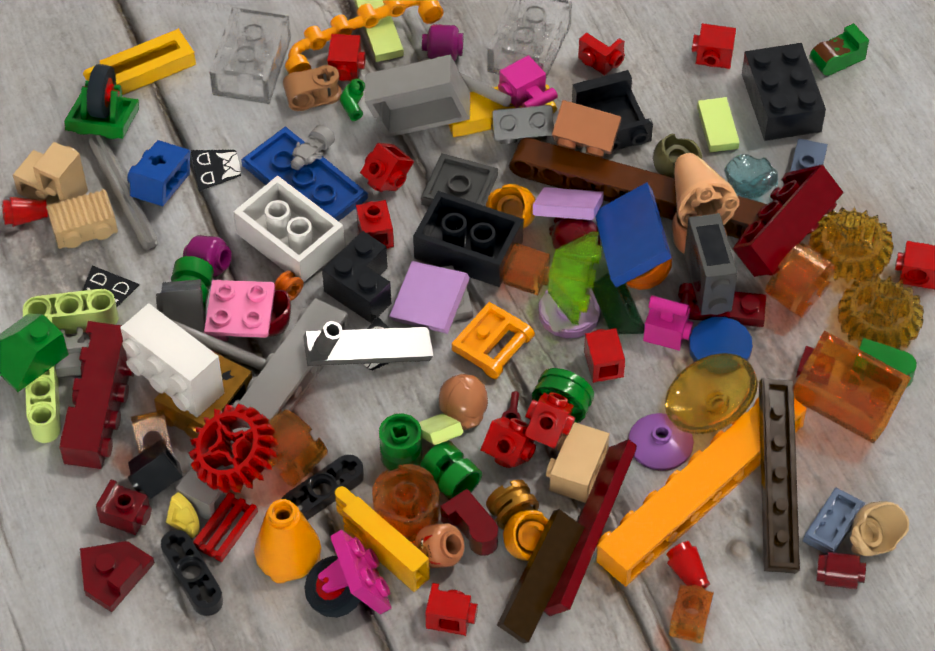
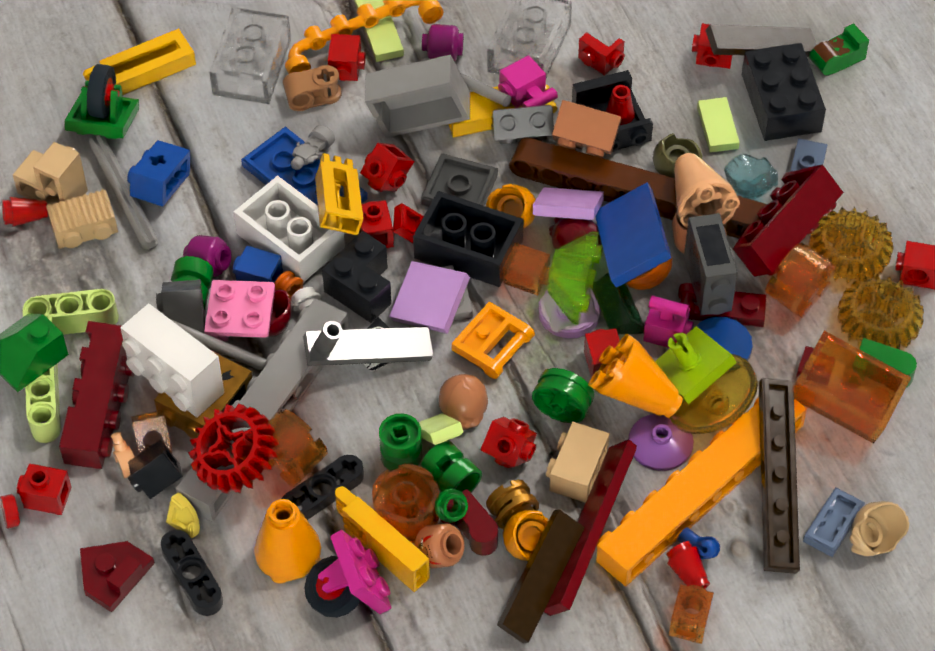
light grey plate [55,327,88,377] -> none
black sticker [82,265,140,310] -> none
dark red brick [96,479,152,535] -> none
black sticker [191,150,241,191] -> none
red tile [193,492,258,562] -> none
green arm [340,79,365,121] -> none
red brick [425,583,478,636] -> none
dark red hand [502,391,521,420] -> none
red brick [524,392,576,449] -> none
dark red brick [816,552,866,589] -> none
none -> red tile [0,494,20,529]
none -> red brick [17,463,72,515]
none -> light nougat piece [111,432,135,479]
none -> blue brick [232,245,283,283]
none -> white plate [291,287,321,313]
none -> yellow hinge [315,153,363,236]
none -> red tile [393,203,424,244]
none -> green plate [435,488,468,523]
none -> light orange cone [588,334,683,418]
none -> red cone [605,85,635,126]
none -> lime tile [655,326,737,404]
none -> blue arm [677,527,720,559]
none -> tile [706,24,817,57]

